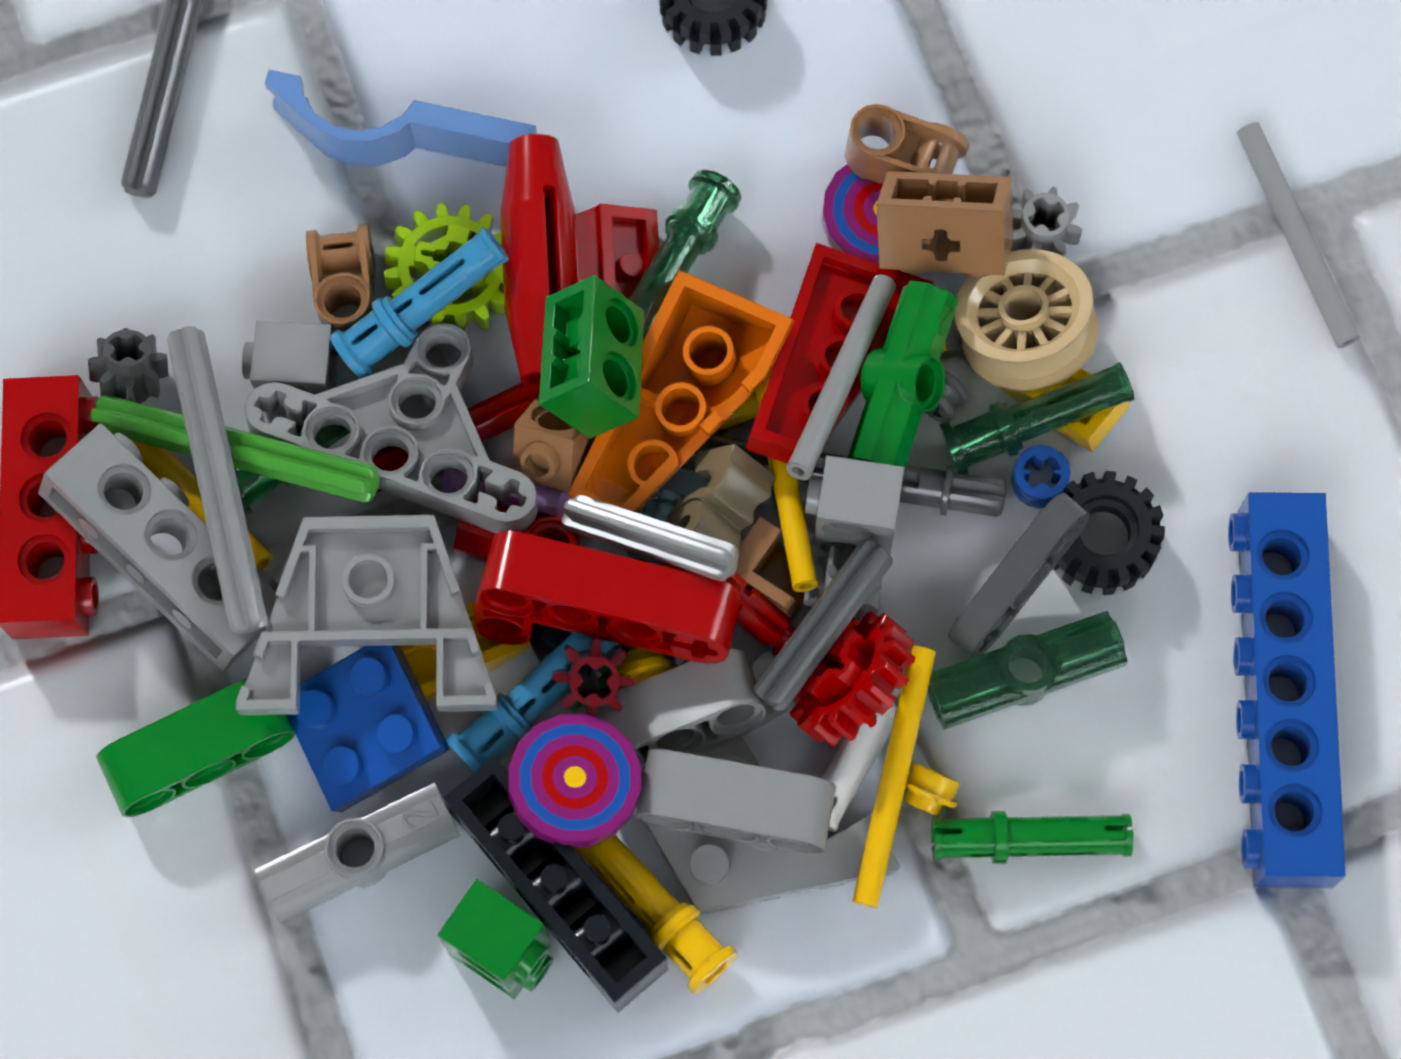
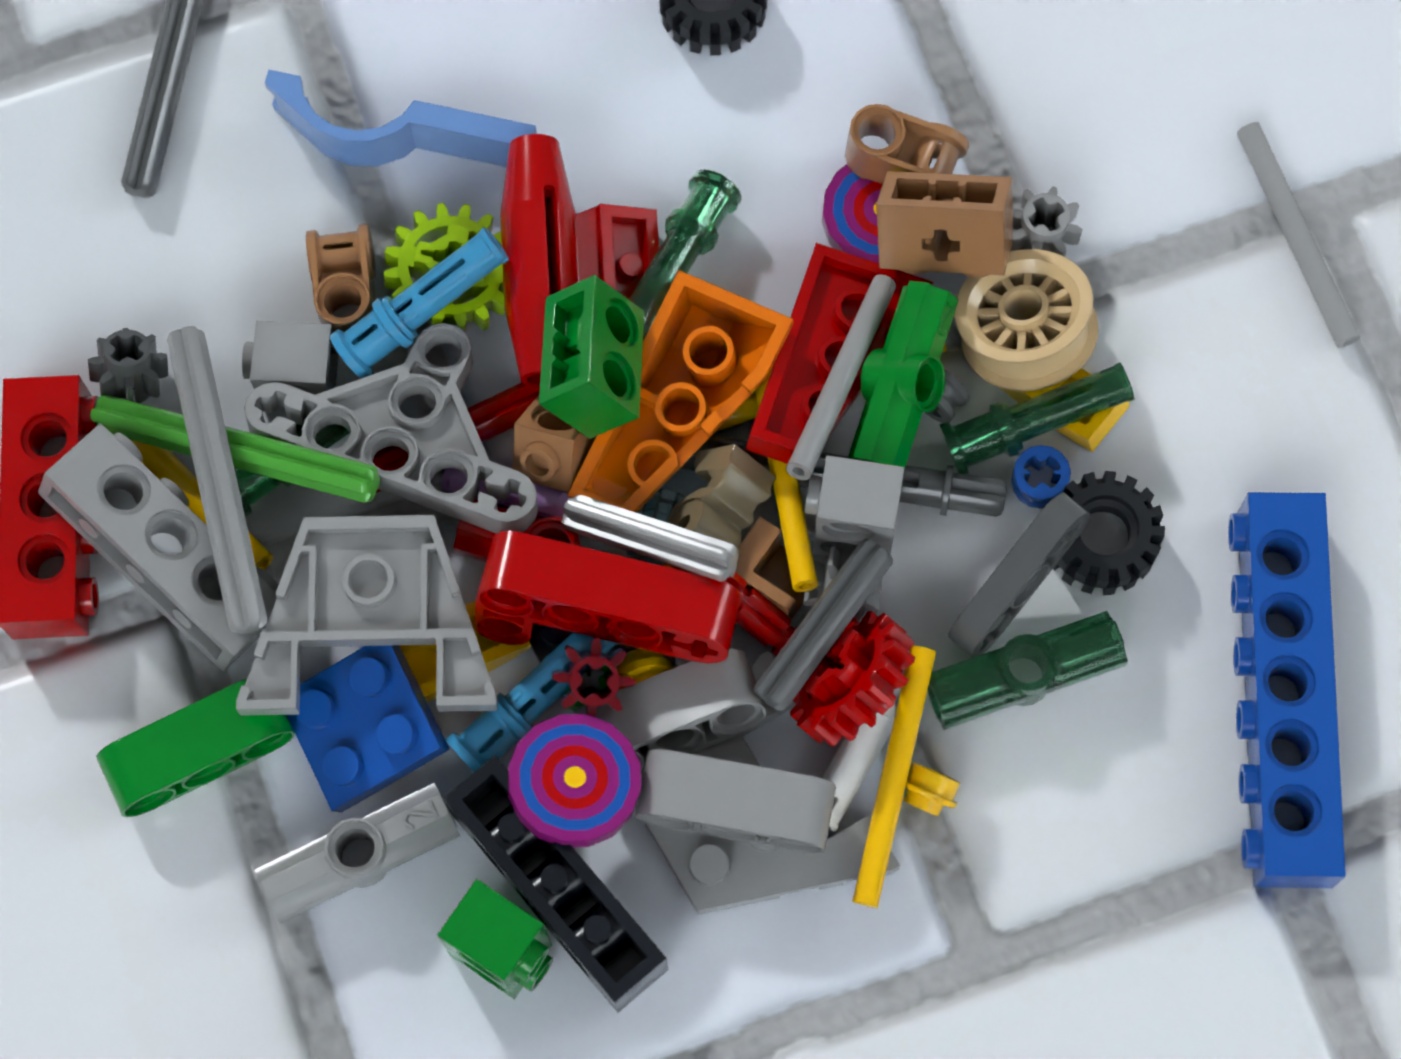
yellow pin [571,835,738,994] -> none
green pin [931,811,1133,864] -> none

